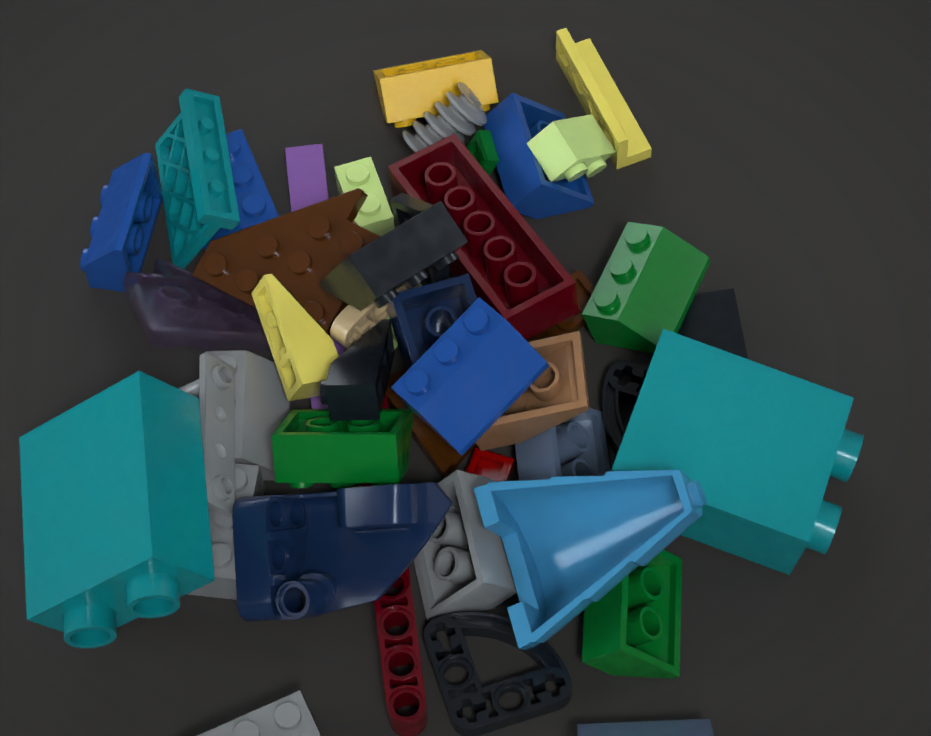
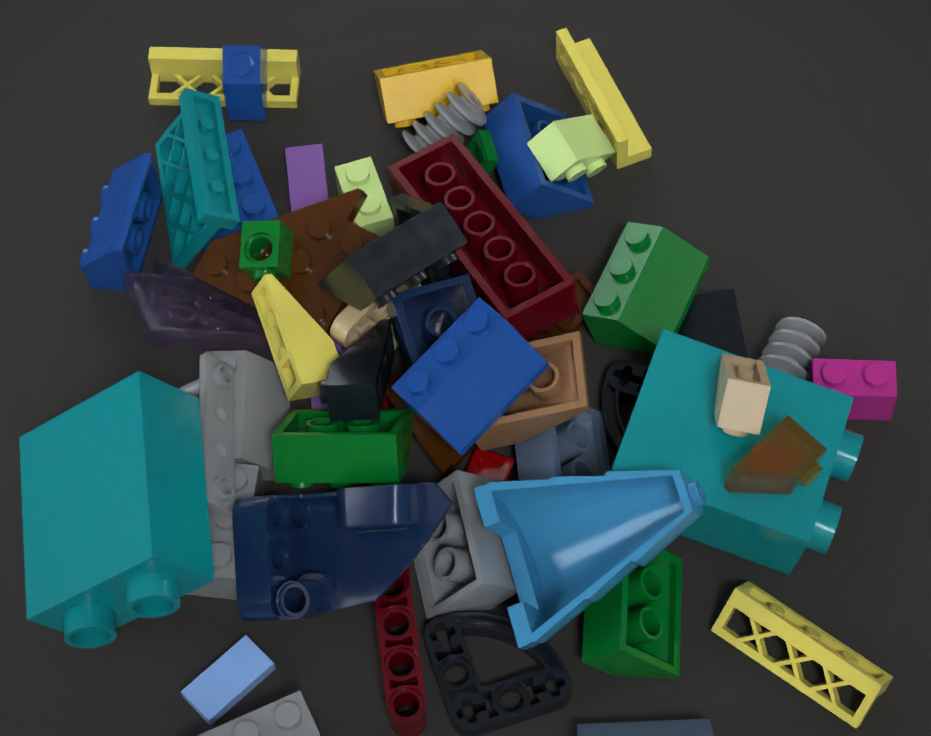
none -> light yellow fence [148,47,301,108]
none -> light blue tile [181,635,276,726]
none -> blue slope [222,44,267,121]
none -> green brick [239,220,294,283]
none -> light yellow fence [711,581,893,729]
none -> tan slope [714,353,771,437]
none -> clear orange slope [723,415,827,495]
none -> light grey piece [758,317,827,380]
none -> dark pink brick [808,358,897,421]

